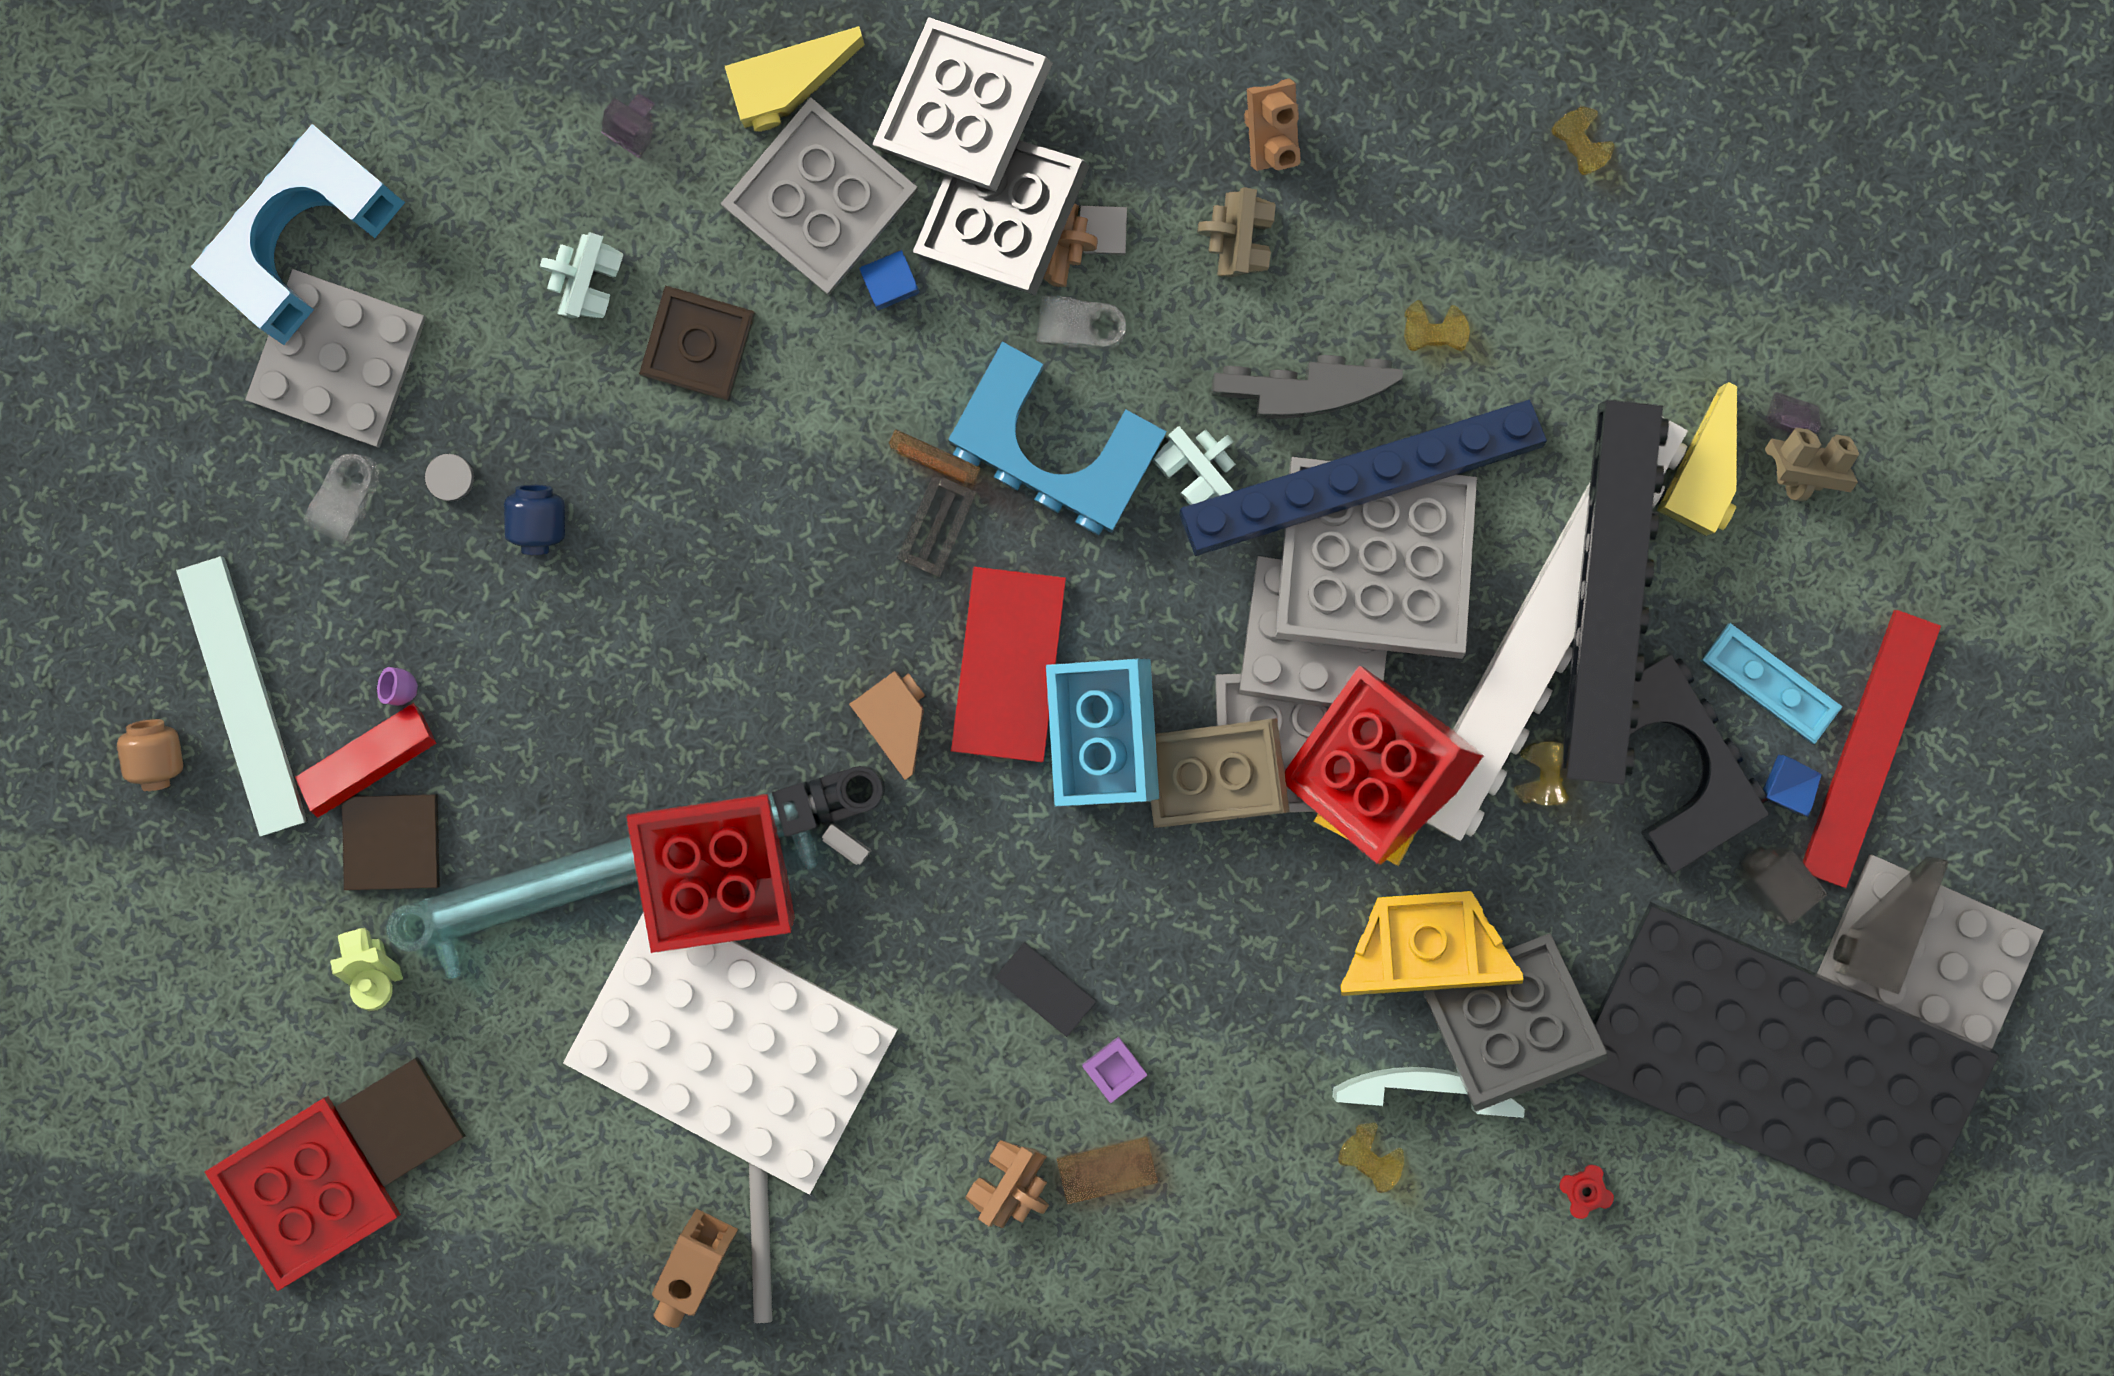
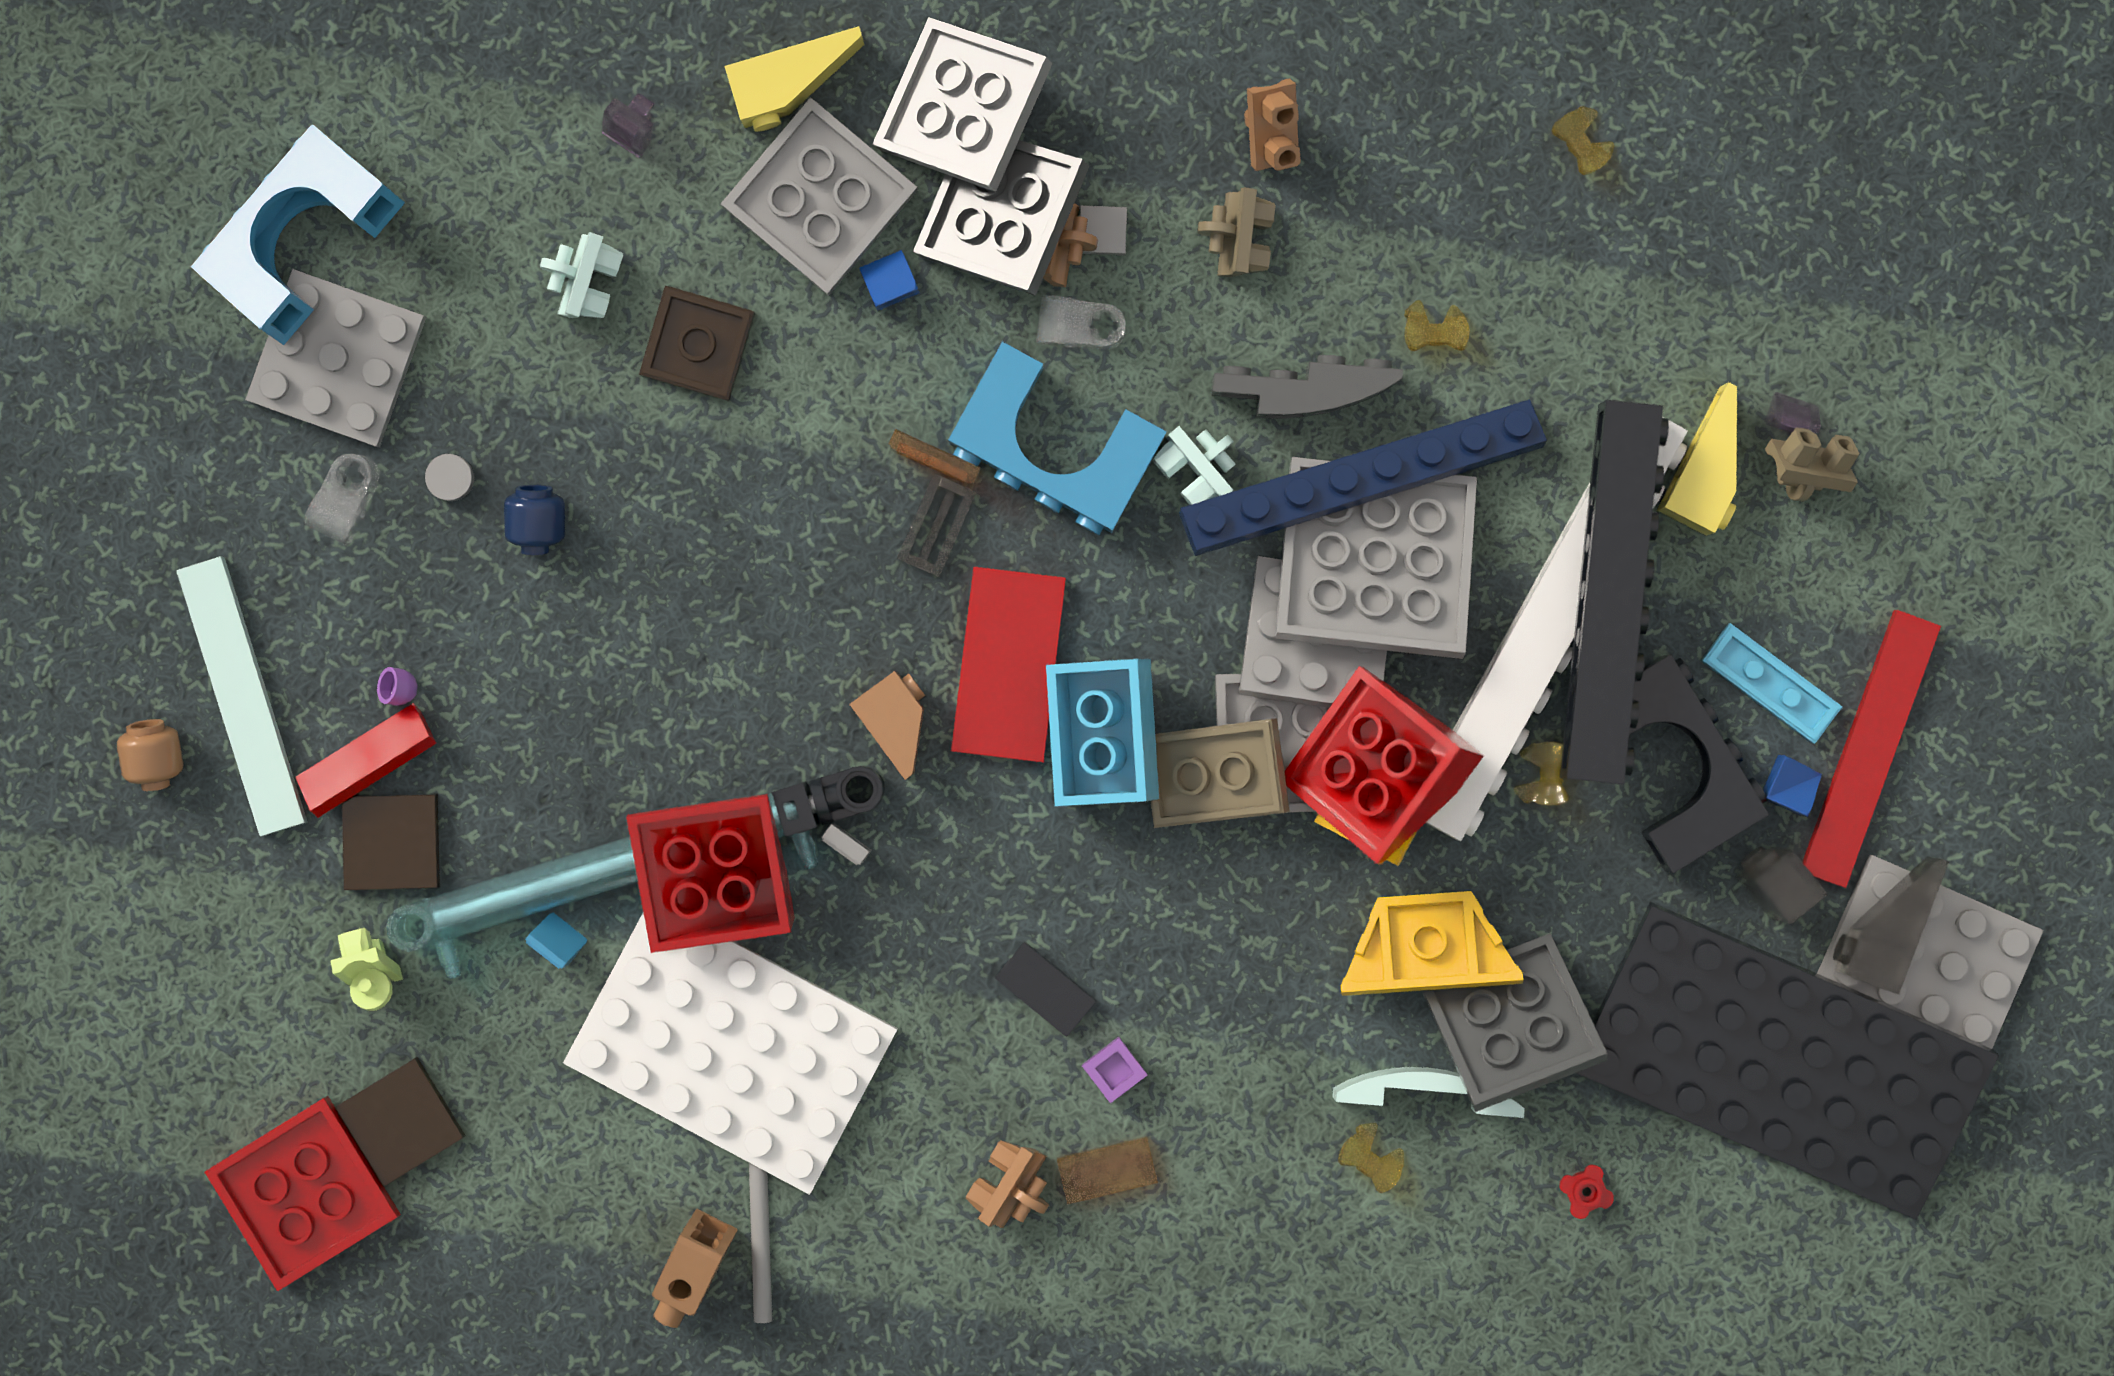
none -> dark azure slope [525,912,587,969]

